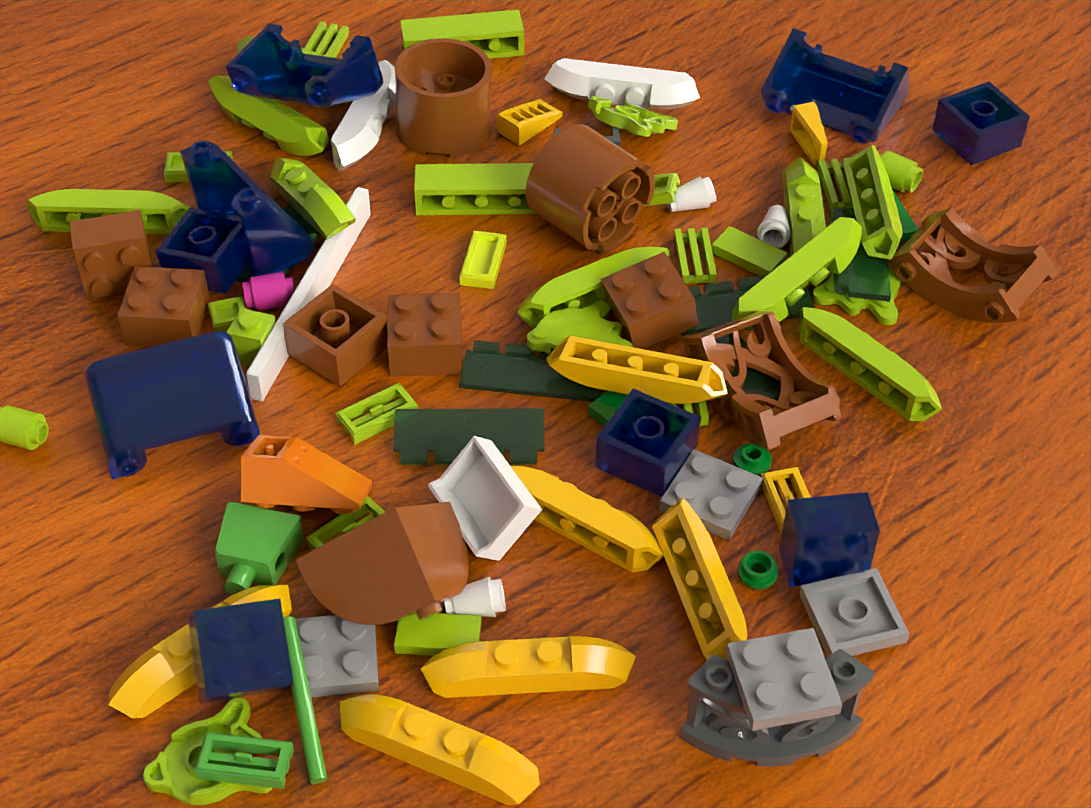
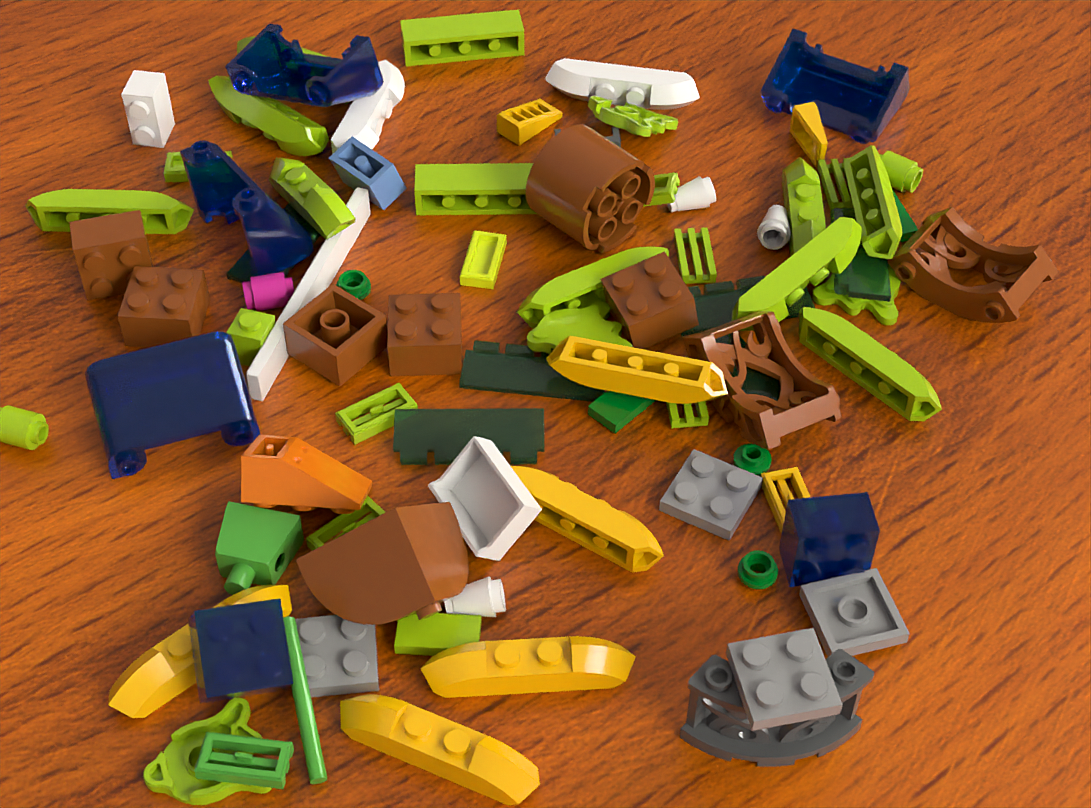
clear blue brick [155,207,259,294] -> none
lime tile [208,296,246,336] -> none
lime tile [305,21,349,59] -> none
dark orange brick [395,38,492,158] -> none
clear blue brick [595,388,701,497] -> none
yellow brick [652,498,747,662] -> none
lime tile [712,226,788,278] -> none
clear blue brick [932,81,1030,166] -> none
none -> white brick [121,70,175,148]
none -> medium blue brick [329,136,407,210]
none -> green plate [336,270,371,300]

